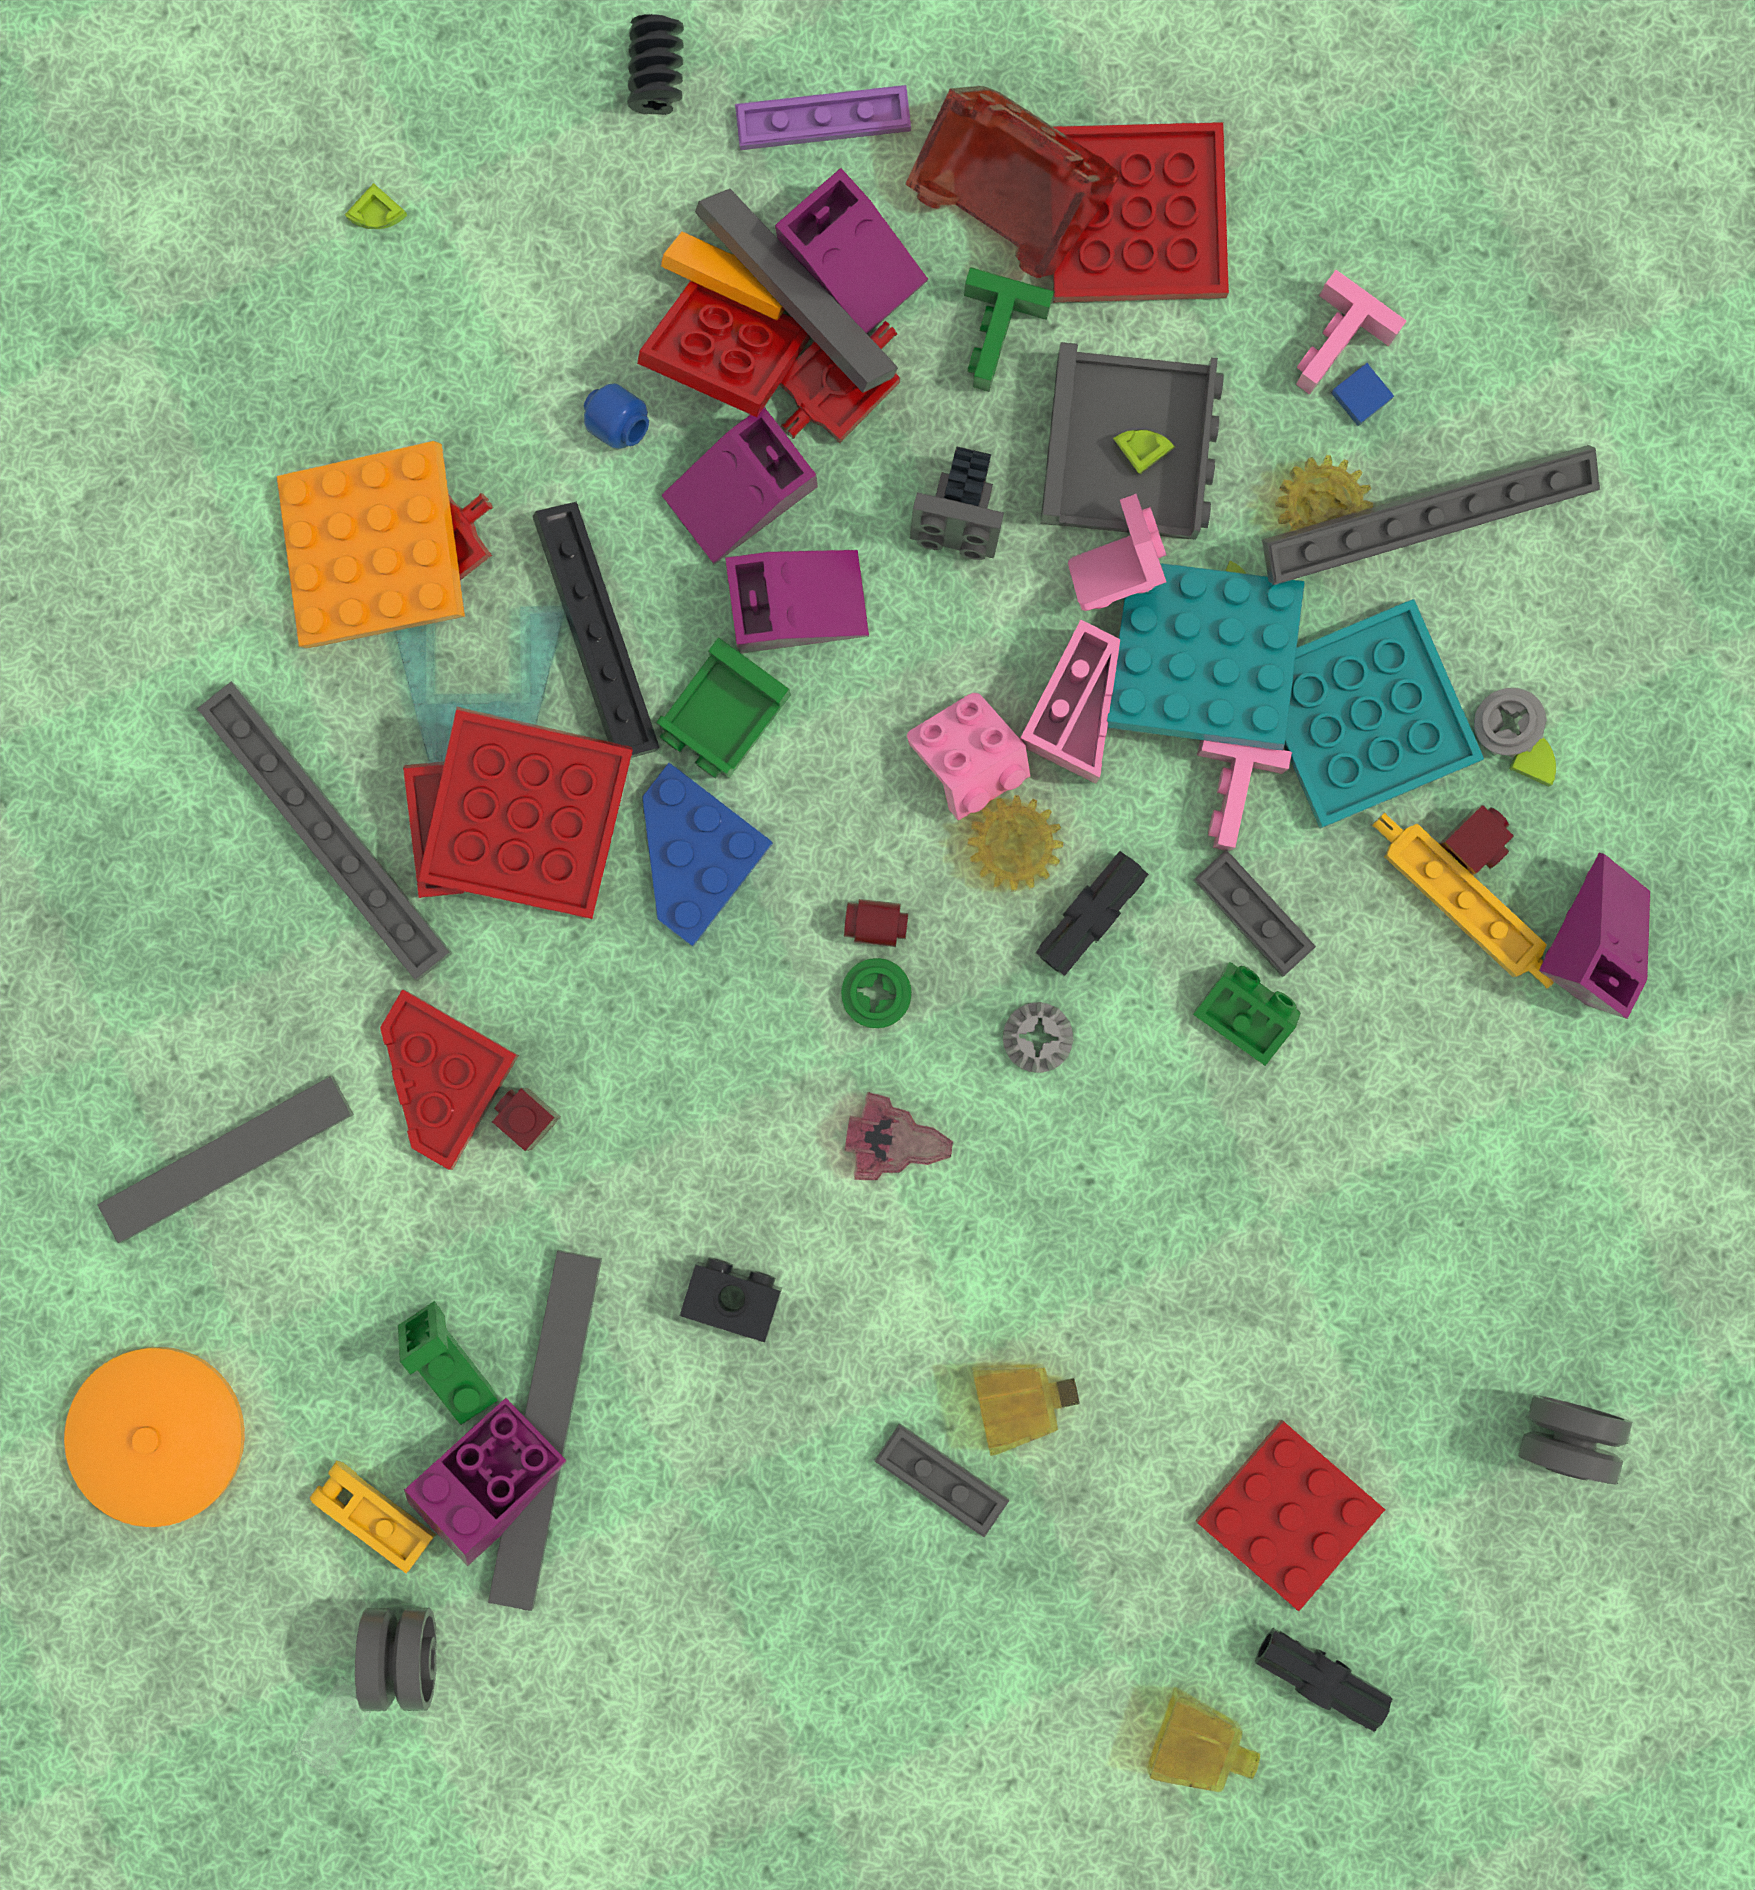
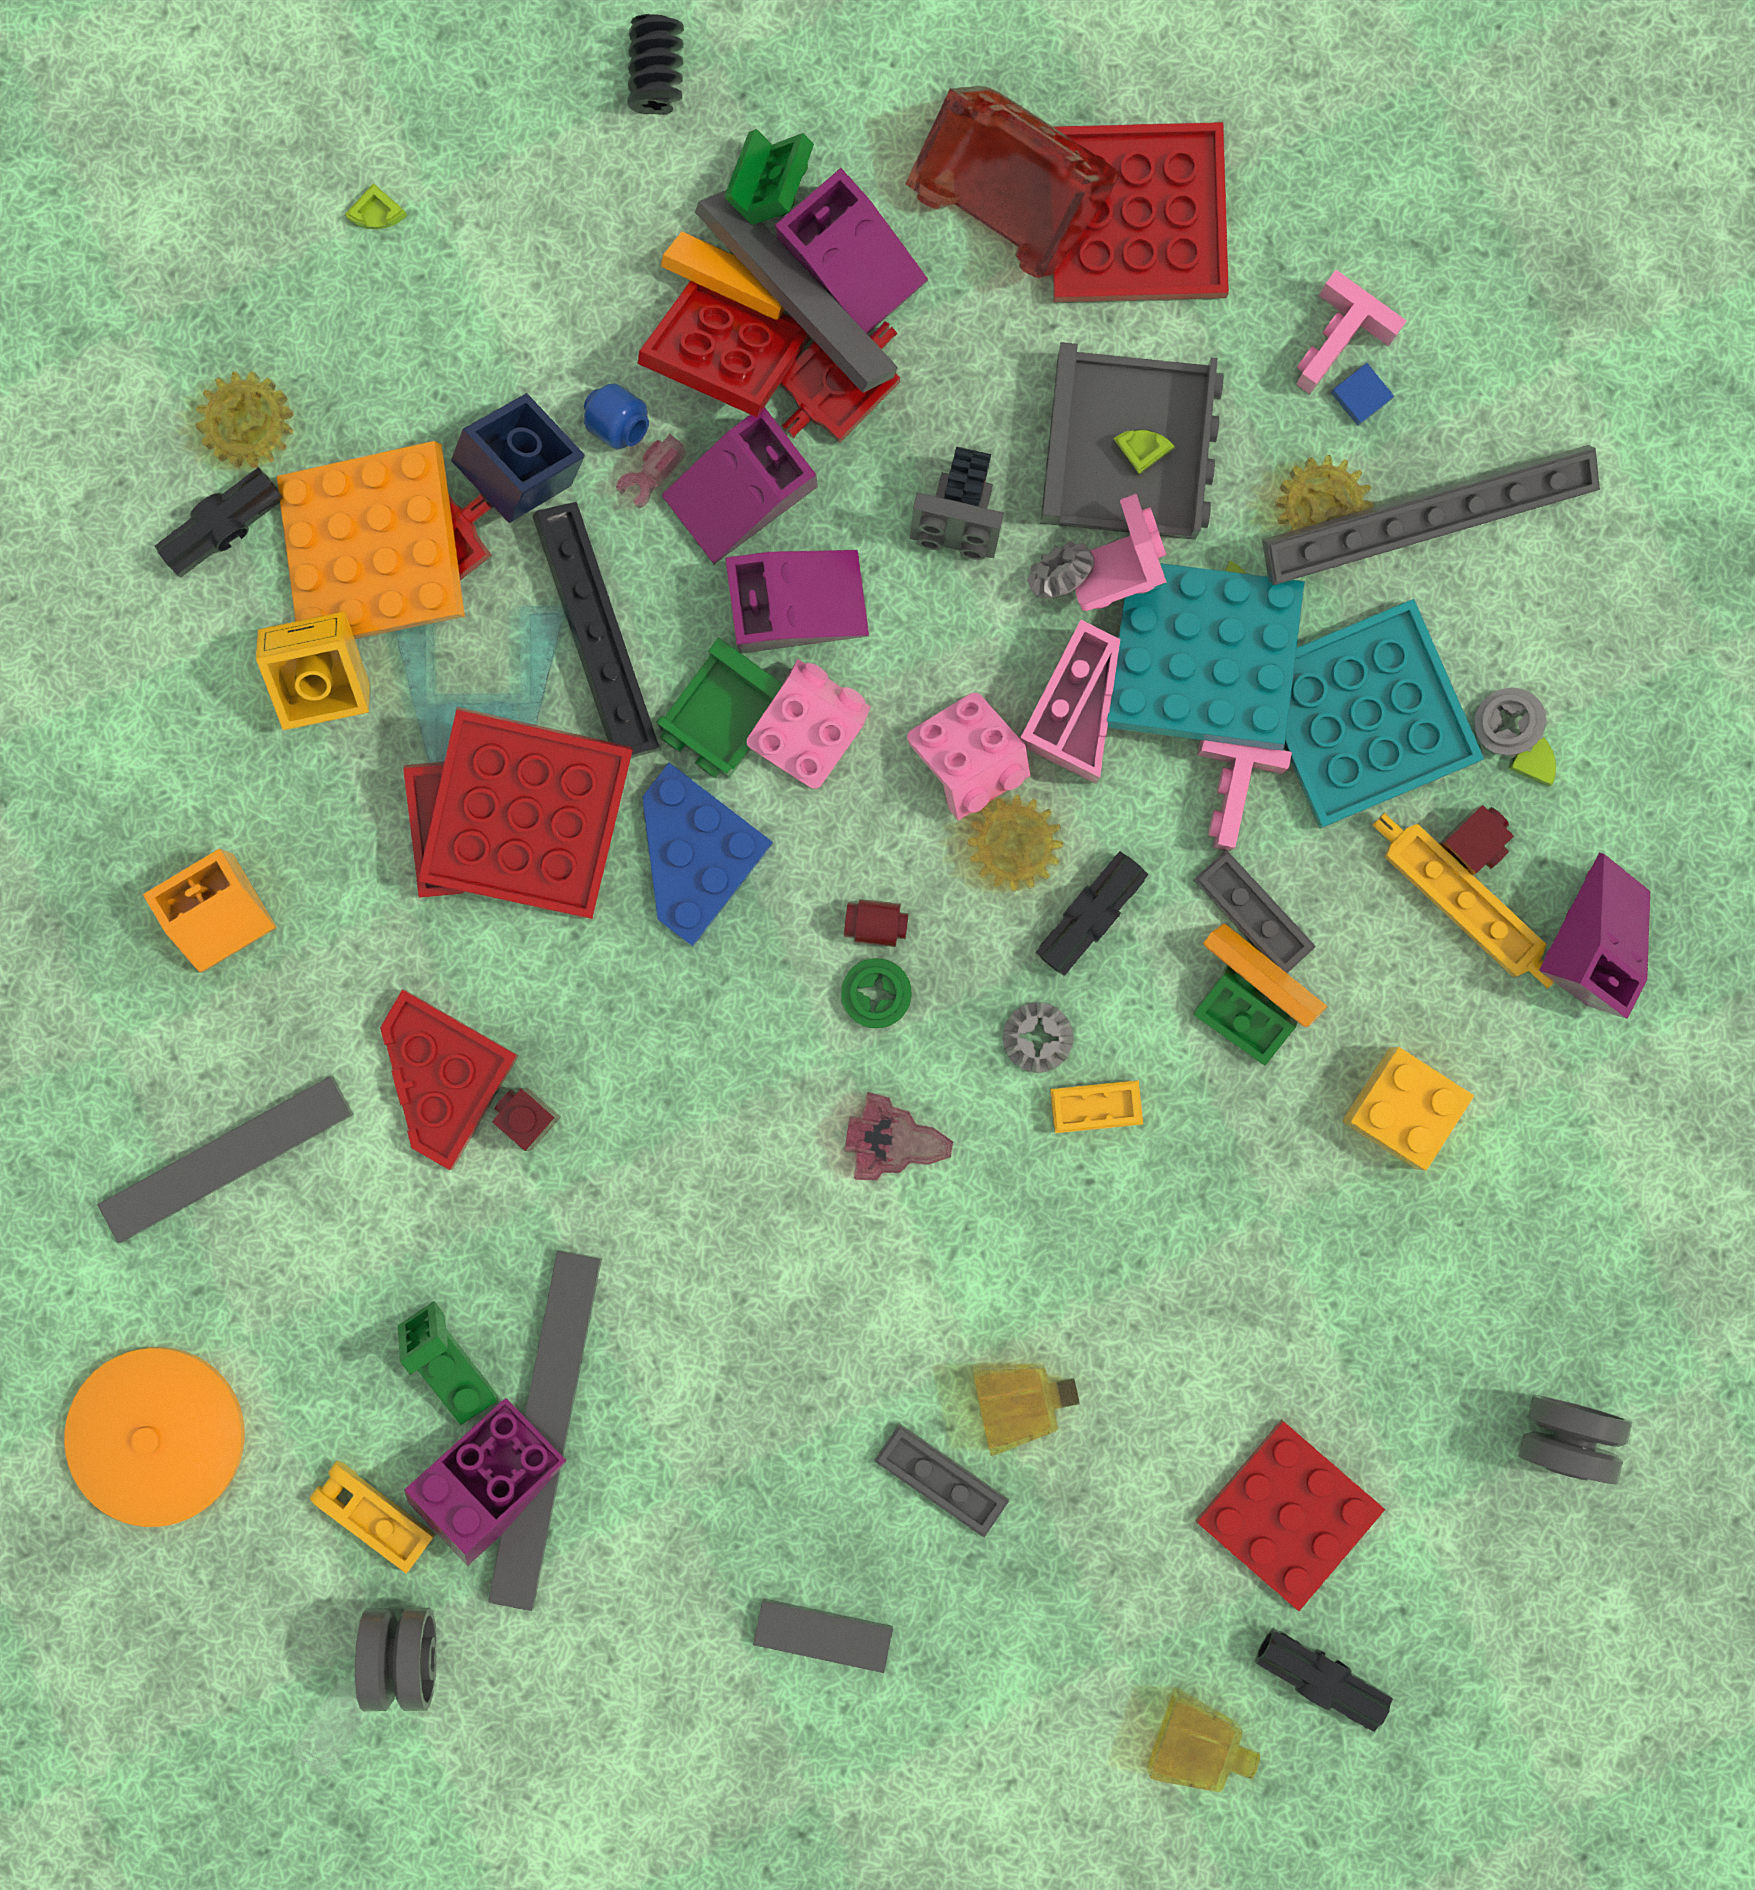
dark grey plate [197,681,452,981] -> none
black brick [679,1257,782,1343] -> none
medium lavender tile [735,85,911,150] -> none
green bracket [964,267,1054,392] -> none
none -> light orange slope [143,848,277,973]
none -> black piece [155,467,283,578]
none -> clear yellow gear [195,371,294,468]
none -> yellow brick [256,611,370,730]
none -> dark blue brick [451,393,585,523]
none -> clear pink plate [616,434,686,509]
none -> green bracket [725,129,814,225]
none -> bright pink bracket [747,659,871,789]
none -> dark grey tile [753,1598,893,1673]
none -> light grey gear [1027,541,1094,599]
none -> yellow plate [1050,1080,1143,1133]
none -> light orange tile [1203,923,1328,1028]
none -> yellow brick [1342,1047,1474,1171]

